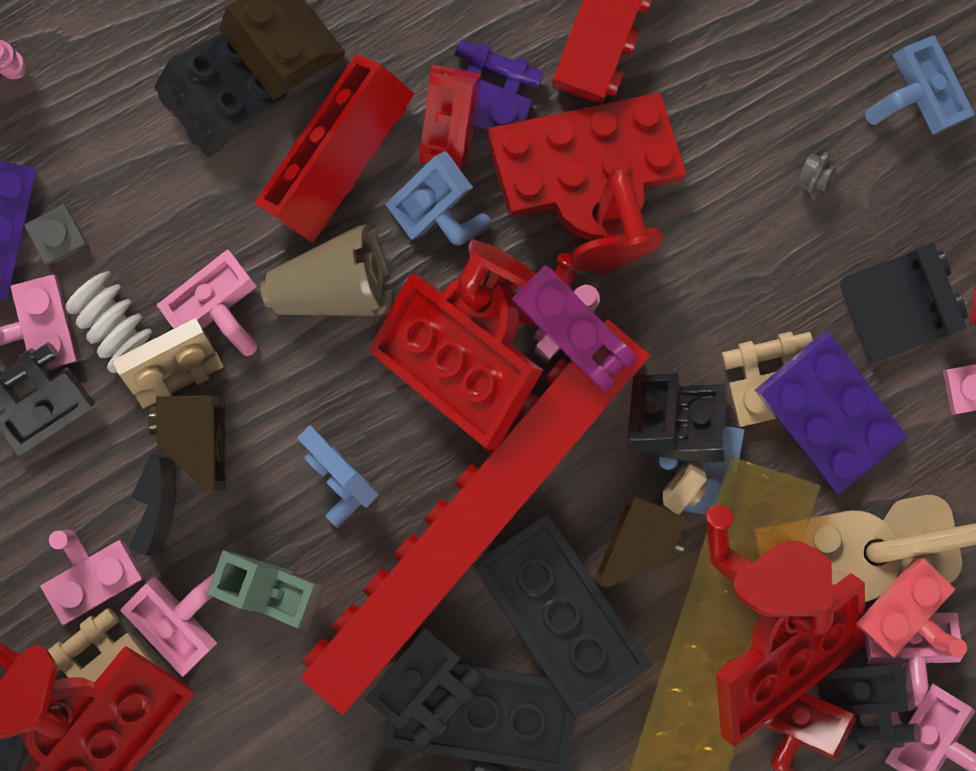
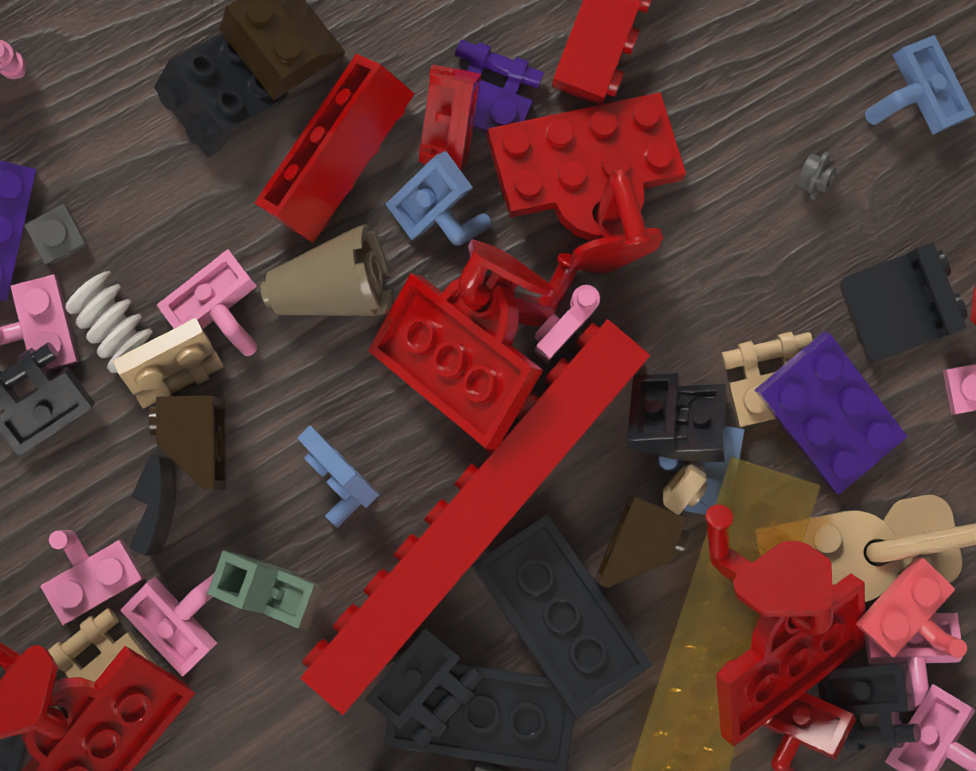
magenta plate [511,265,638,392] -> none

